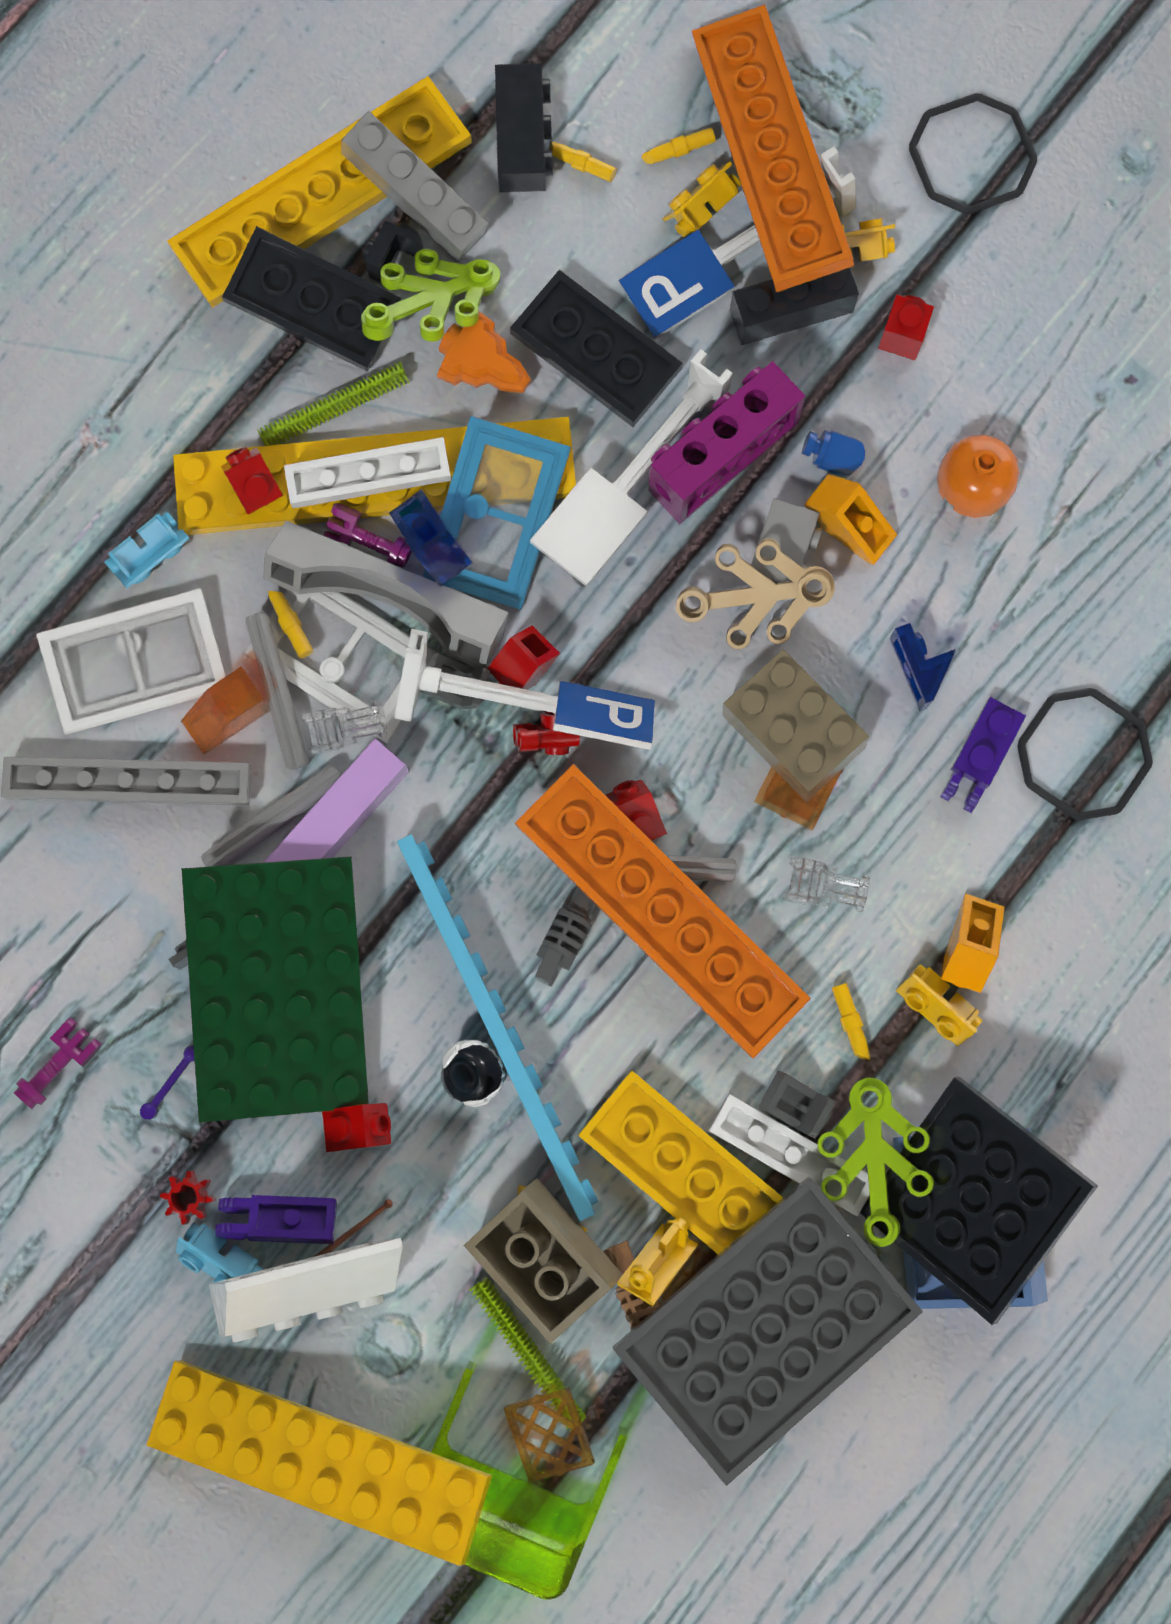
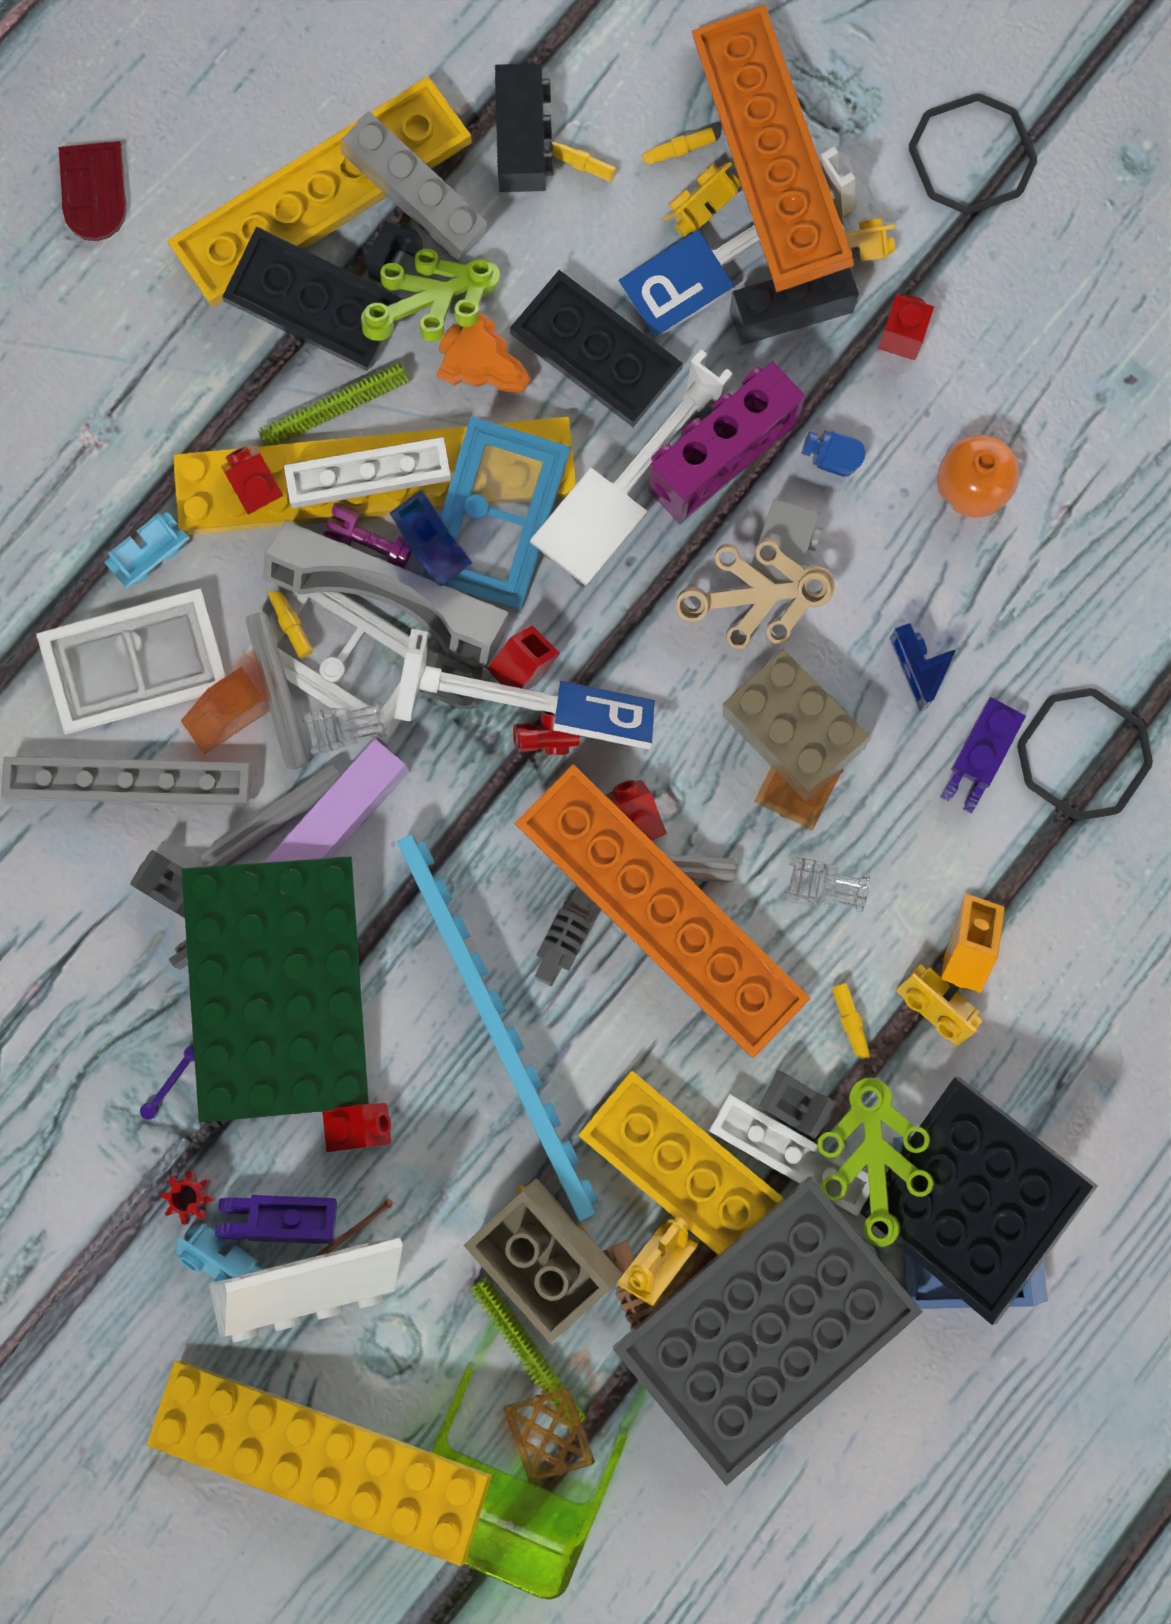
magenta hinge [13,1018,102,1109] -> none
black hair [441,1039,506,1107] -> none
light orange slope [804,474,898,565] -> none
none -> dark red window [58,141,127,241]
none -> dark grey bracket [130,850,185,918]

